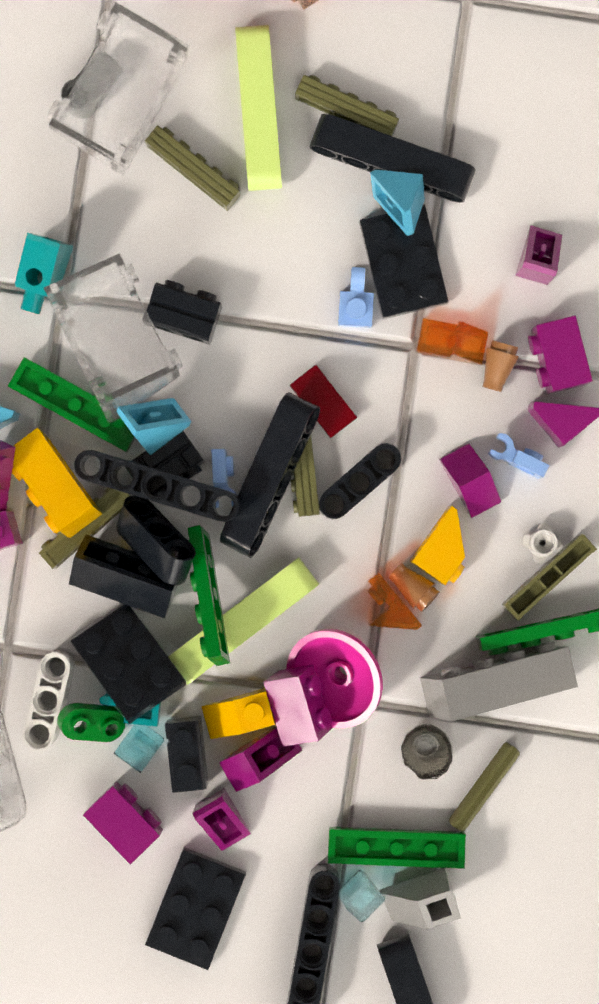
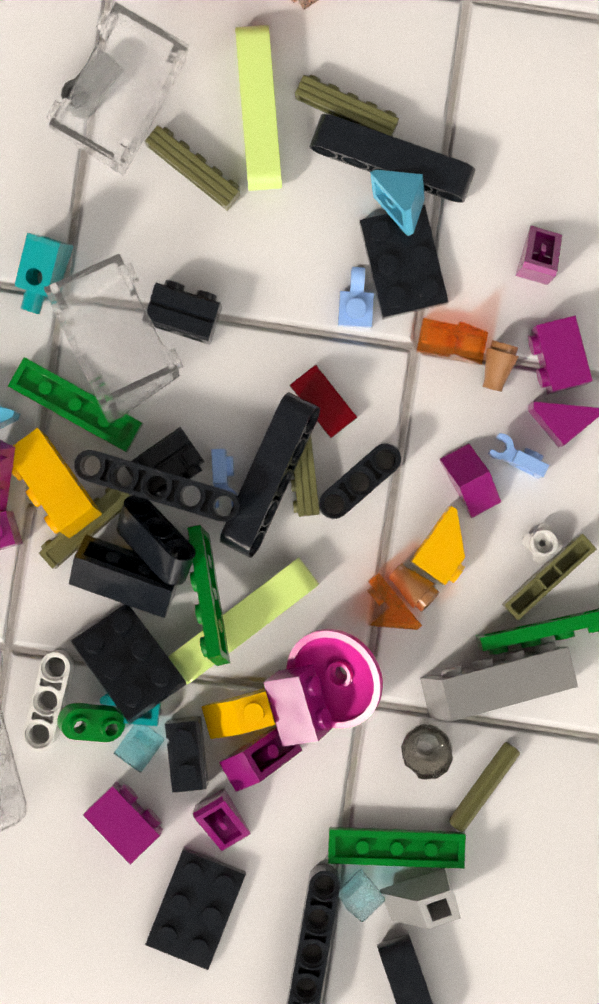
medium azure slope [116,398,191,455] -> none

